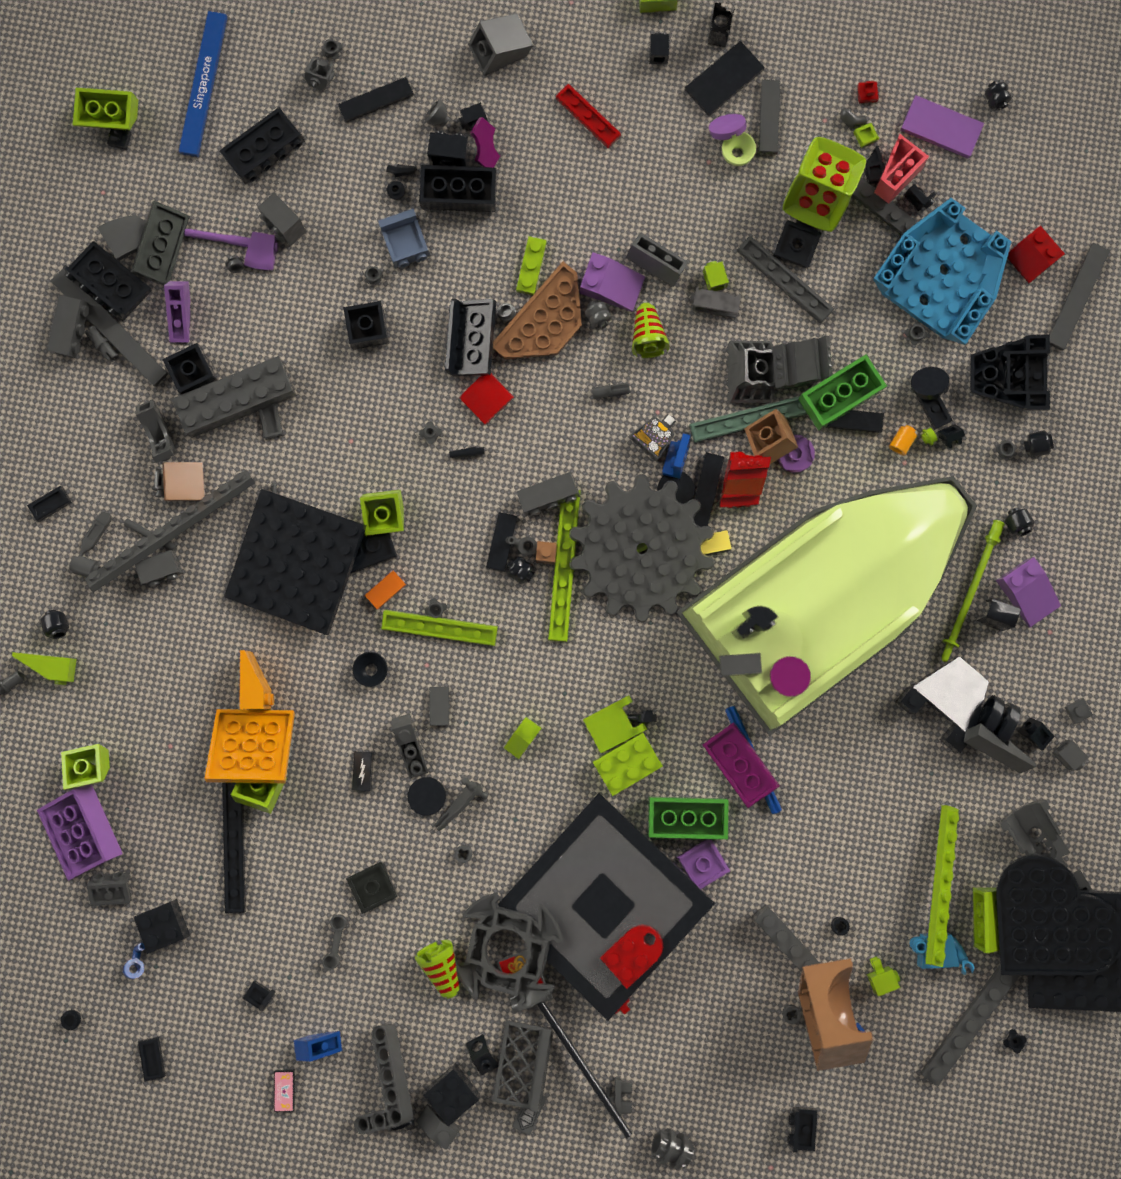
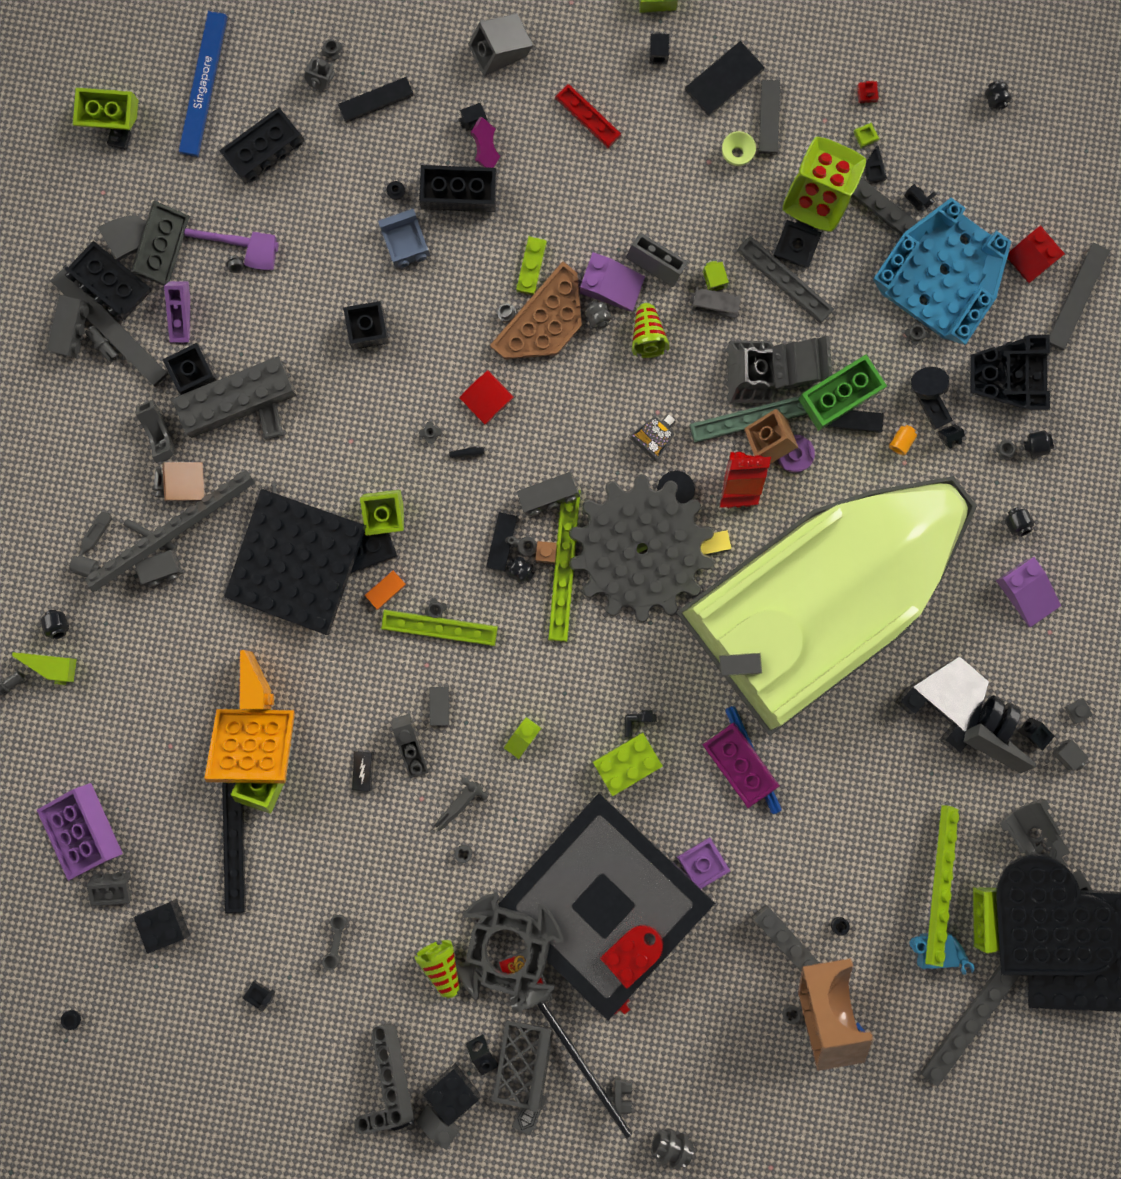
black tile [27,486,72,522] -> none
lime slope [61,744,110,791] -> none
plate [123,943,145,979] -> none
black tile [138,1036,166,1081] -> none
dark grey brick [257,192,306,247] -> none
bright pink tile [274,1069,295,1112] -> none
blue slope [294,1031,342,1062] -> none
pearl dark grey tile [346,861,398,914] -> none
black piece [352,652,388,687] -> none
dark grey plate [364,266,383,285] -> none
black bar [386,164,417,178] -> none
black tile [407,777,446,816] -> none
dark grey brick [425,100,450,126] -> none
black brick [427,131,470,167] -> none
black bracket [444,298,497,377] -> none
lime flag [583,695,647,753] -> none
dark grey axle [592,383,630,400] -> none
bright green brick [648,796,729,839] -> none
blue bracket [662,433,690,479] -> none
black tile [694,452,725,527] -> none
black piece [707,2,735,48] -> none
medium lavender tile [709,114,747,140] -> none
black brick [731,606,778,638] -> none
magenta tile [770,656,811,696] -> none
black bracket [787,1106,817,1153] -> none
dark grey arm [840,108,867,127] -> none
lime brick [867,956,900,997] -> none
coral wedge [874,134,929,204] -> none
medium lavender tile [900,95,984,159] -> none
lime plate [921,428,938,446] -> none
lime bar [941,520,1005,662] -> none
black piece [976,598,1021,631] -> none
black plate [1003,1029,1027,1053] -> none

